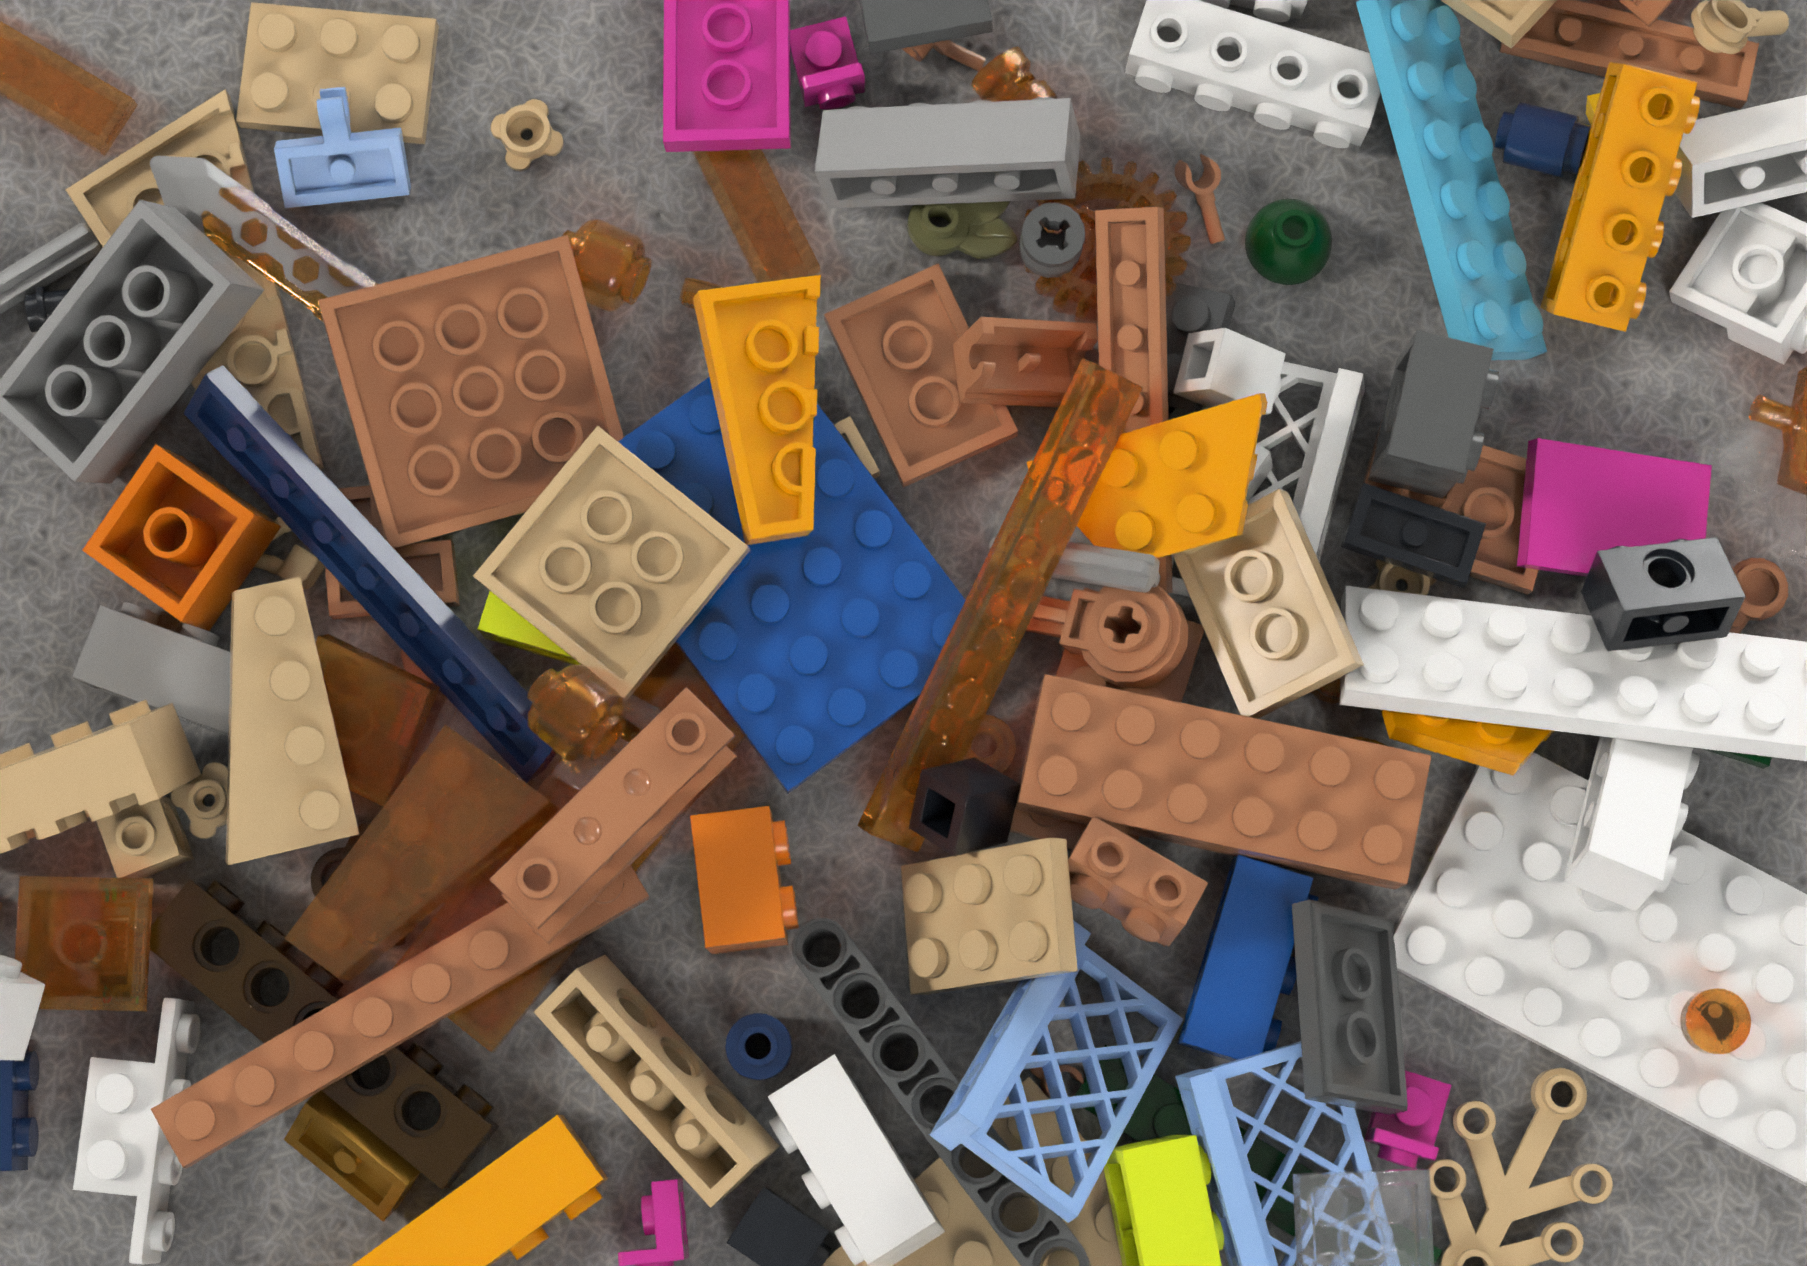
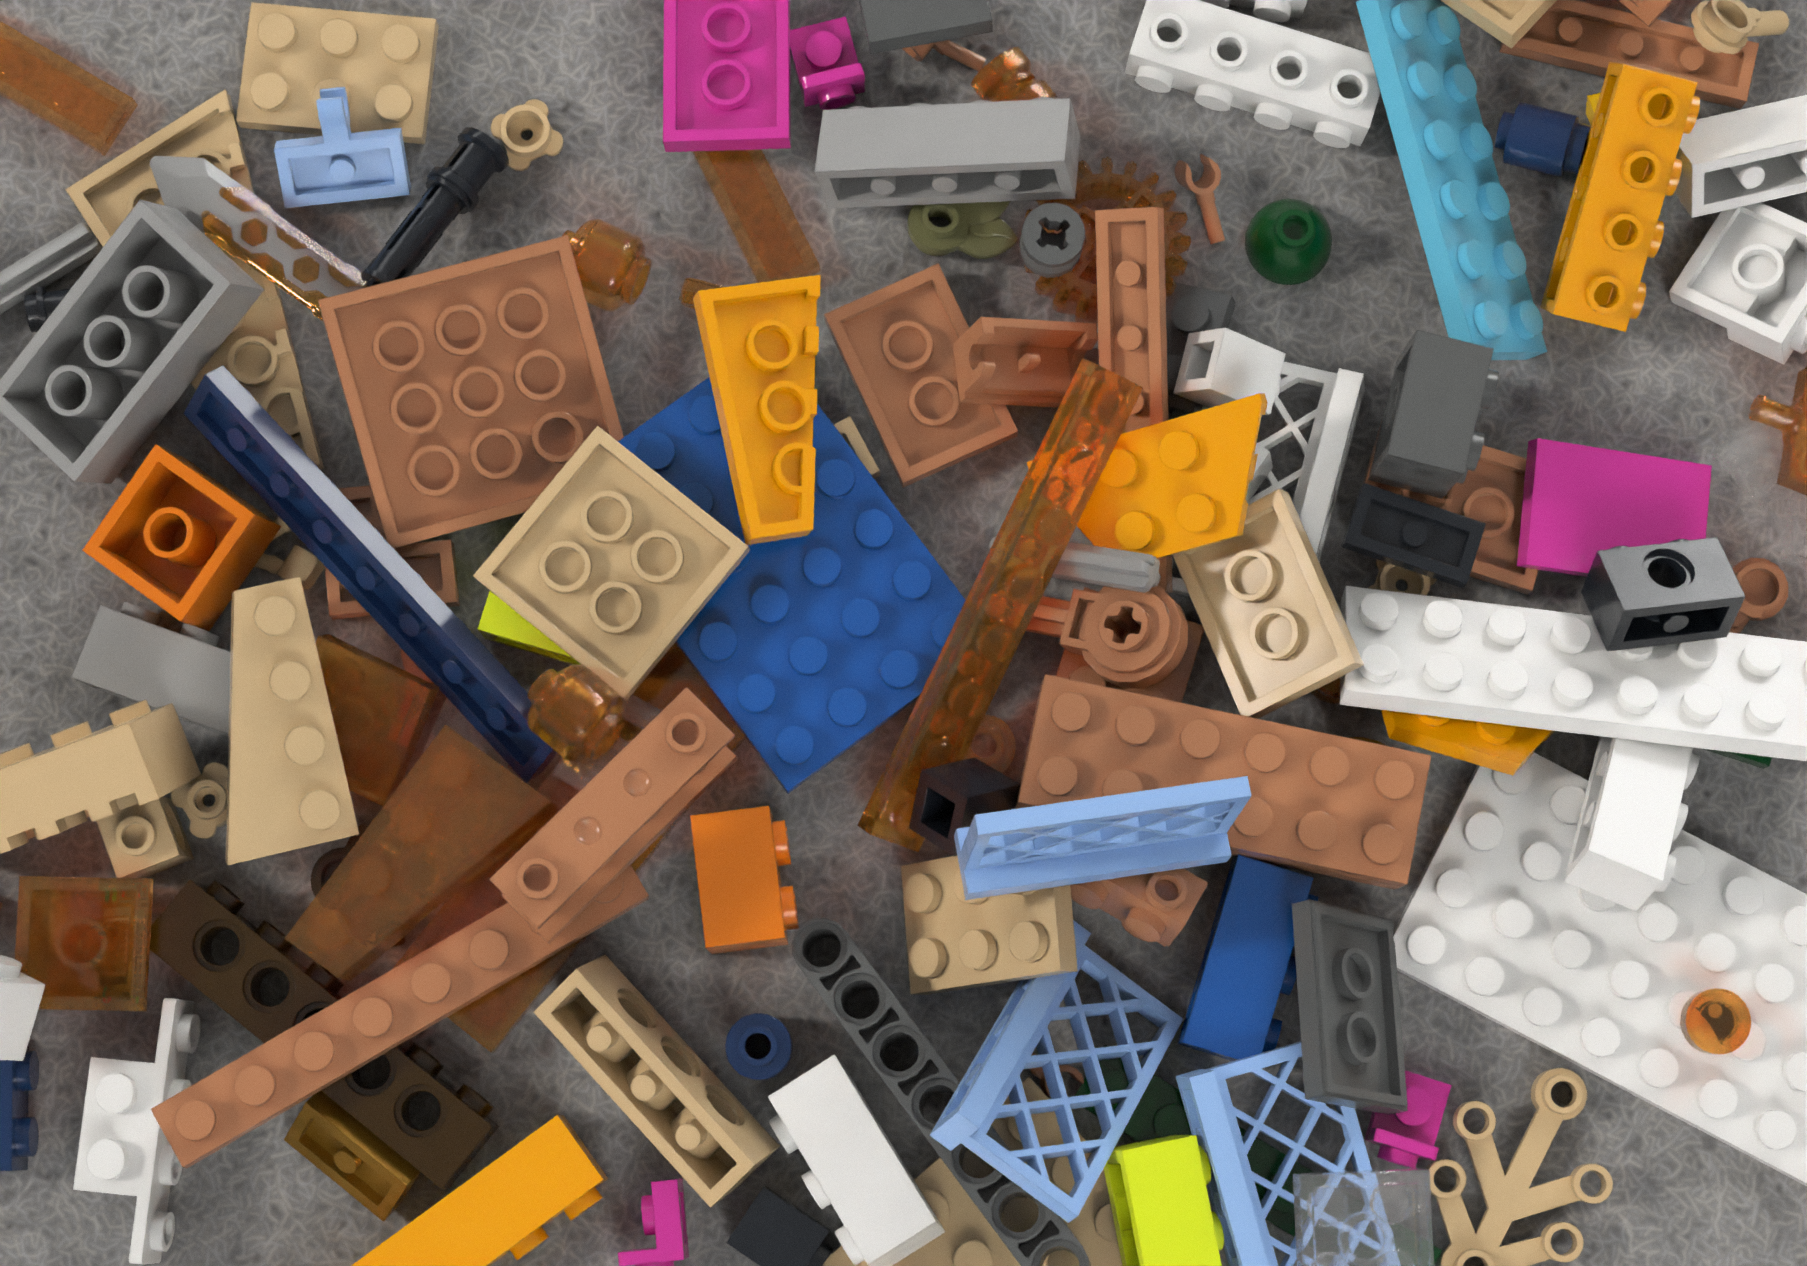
none -> black pin [361,127,509,287]
none -> light blue fence [954,776,1252,900]

